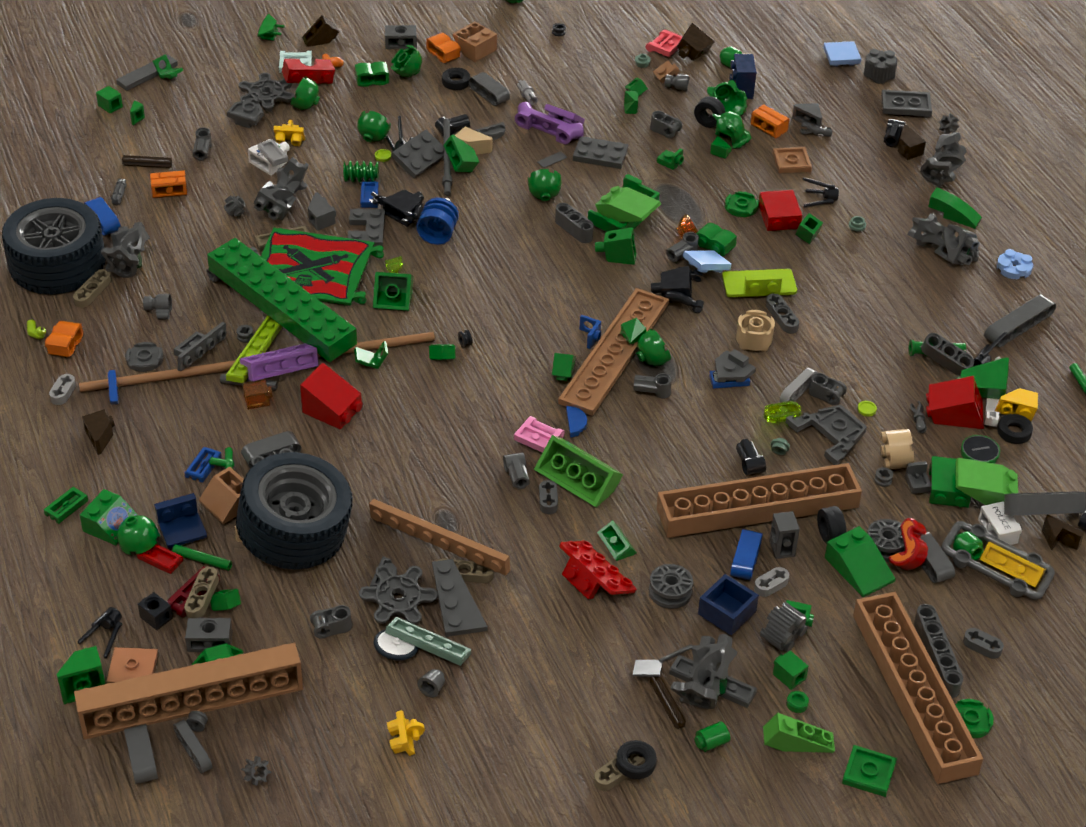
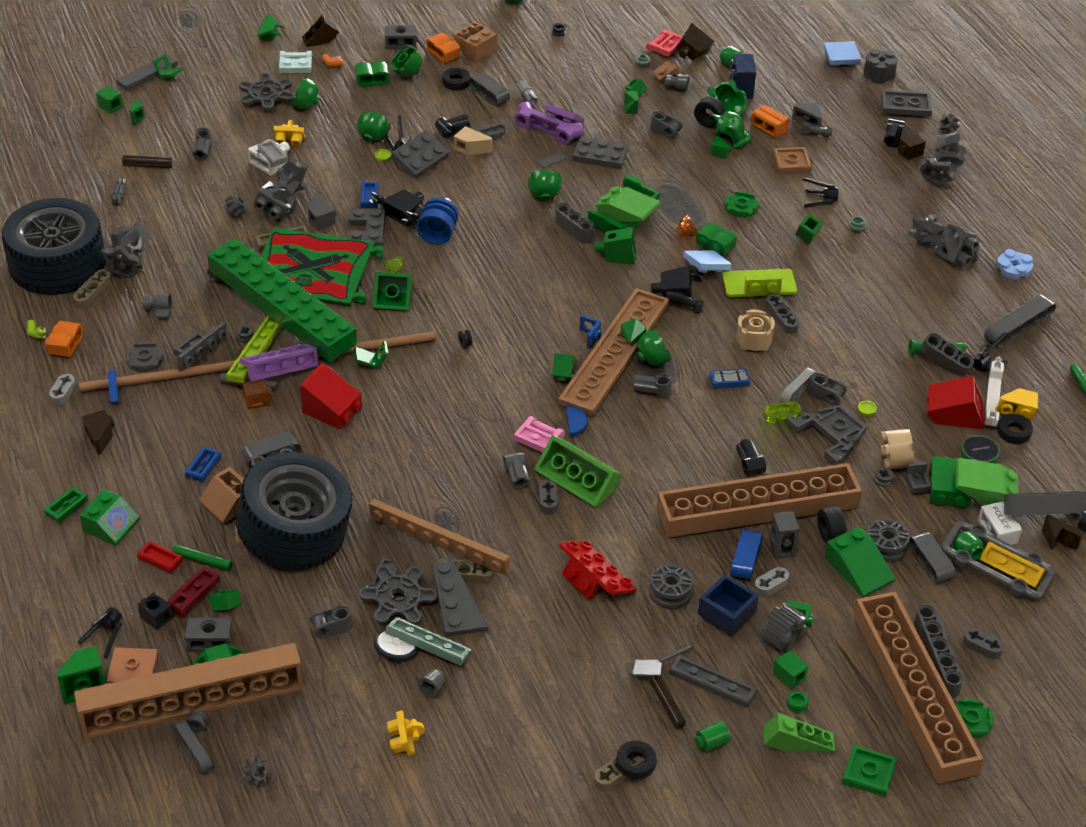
blue beam [84,197,121,236] -> none
green cylinder [117,515,160,555] -> none
dark grey beam [124,724,158,785] -> none
orange brick [150,170,187,198] -> none
dark blue bracket [154,493,207,548] -> none
dark tan beam [184,567,219,618] -> none
green piece [209,447,235,469] -> none
dark grey plate [227,97,264,128] -> none
red arch [282,59,335,83] -> none
green piece [343,161,379,182] -> none
green slope [429,344,456,359] -> none
dark grey bar [442,118,452,196] -> none
green slope [443,135,480,172] -> none
green slope [597,520,637,561] -> none
green bracket [657,148,684,170] -> none
dark grey piece [666,232,699,263] -> none
dark grey hips [670,634,737,709] -> none
dark grey plate [715,349,756,382] -> none
red brick [759,190,802,231] -> none
sand green plate [771,438,790,455] -> none
red animal [888,518,928,570] -> none
dark grey piece [910,400,927,433] -> none
green slope [928,187,982,229] -> none
green slope [957,357,1009,399] -> none

